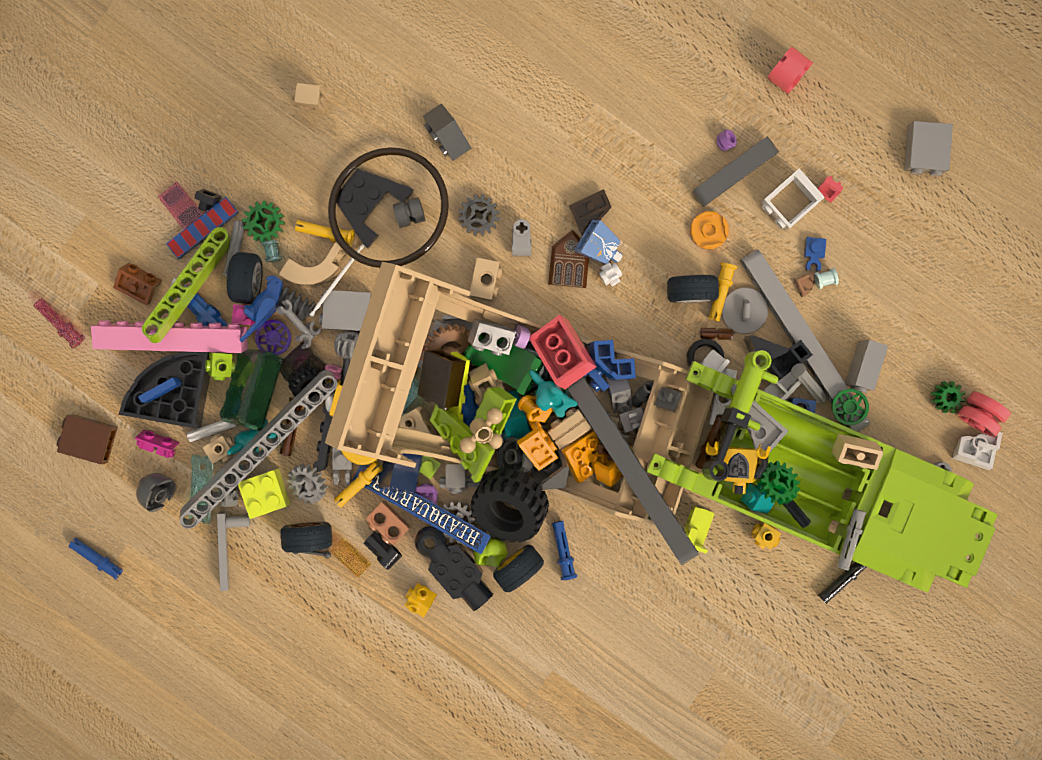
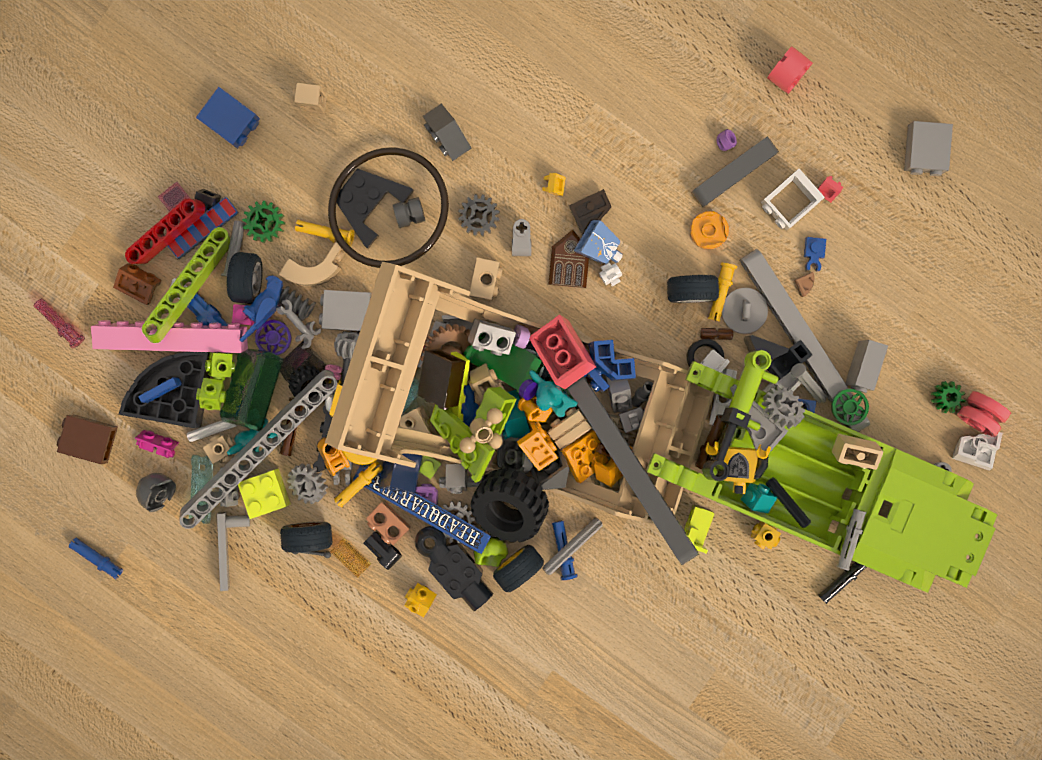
clear light blue bush [262,240,282,263] -> none
white piece [309,244,364,317] -> none
dark grey tile [655,387,682,412] -> none
green gear [757,461,800,505] -> none
light aqua bush [814,268,839,289] -> none
none -> red beam [125,198,205,264]
none -> blue brick [196,87,260,149]
none -> lime brick [196,378,226,410]
none -> light orange piece [317,437,350,476]
none -> dark purple tile [519,379,538,400]
none -> yellow tile [542,173,566,196]
none -> light grey axle [542,518,603,575]
none -> light grey gear [762,386,805,429]

